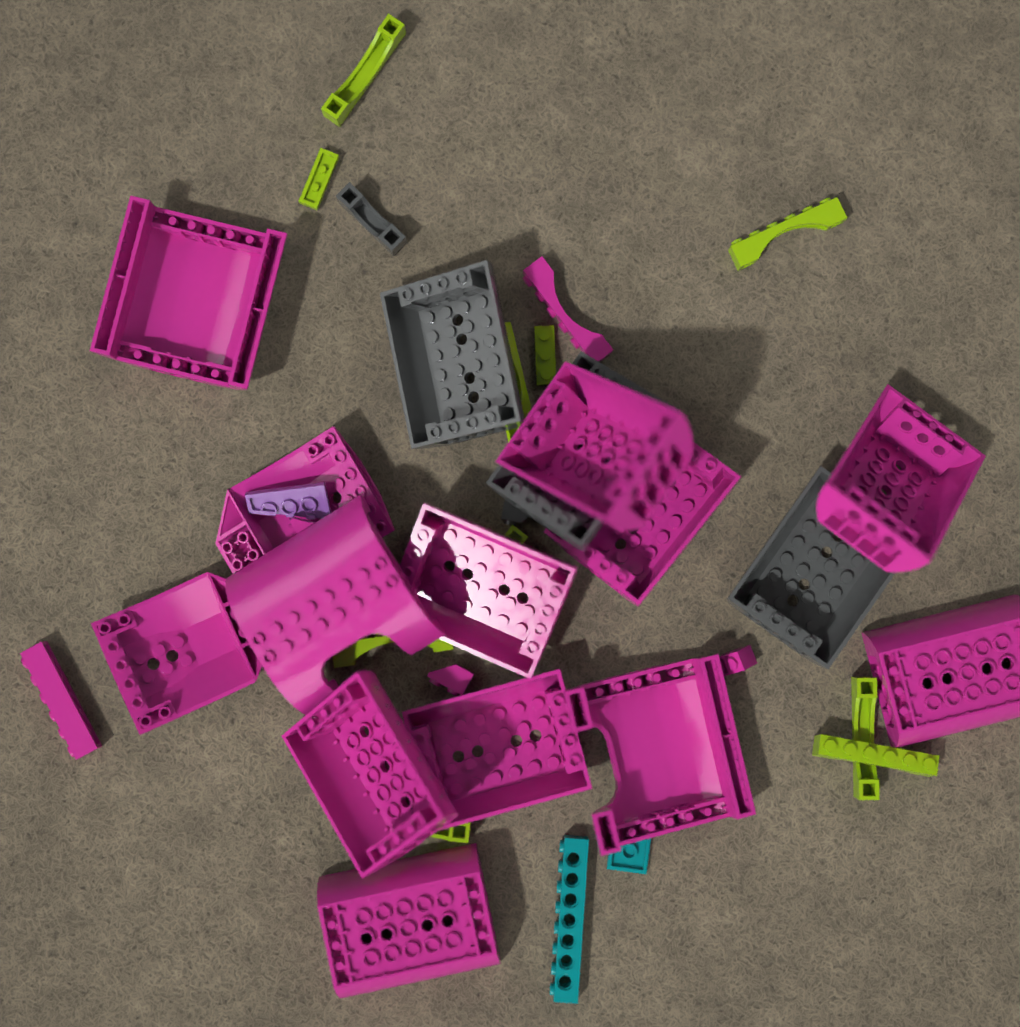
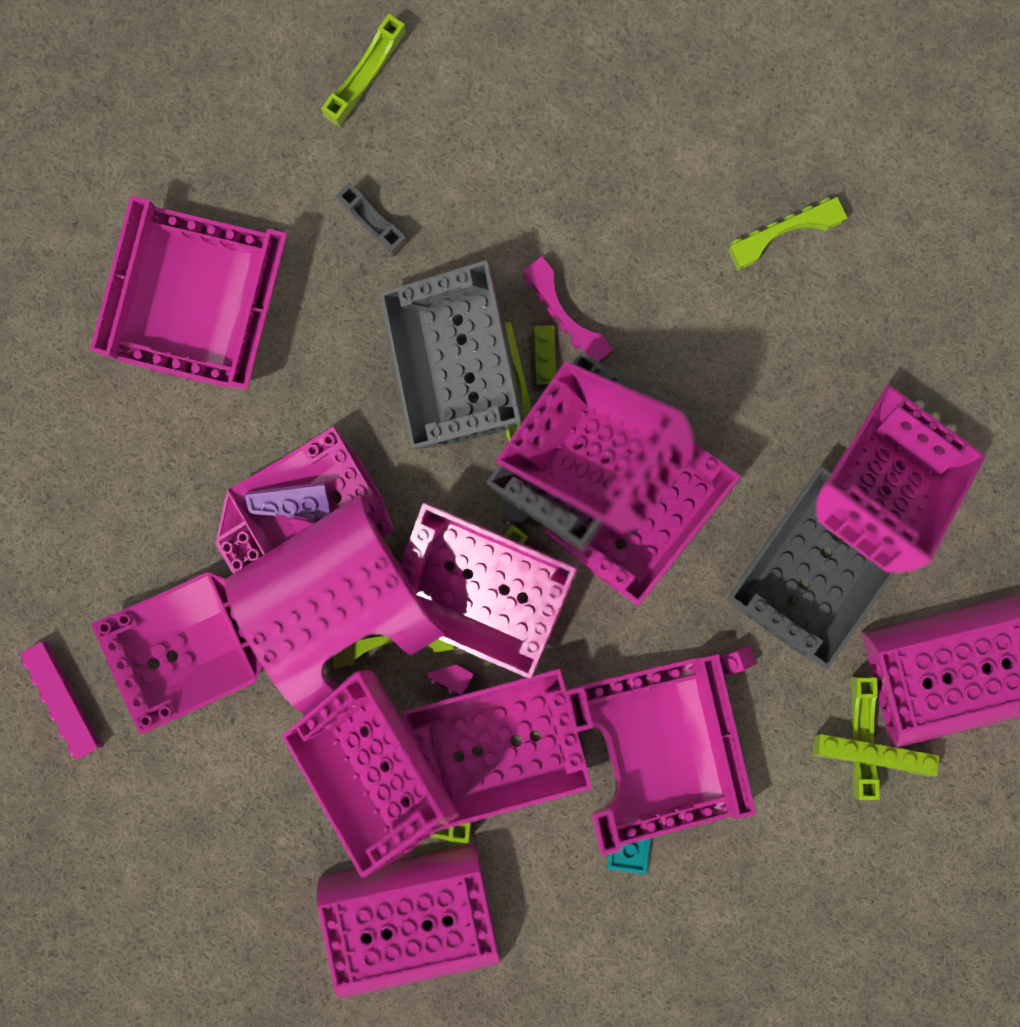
lime plate [299,148,339,211] -> none
teal brick [549,835,589,1004] -> none

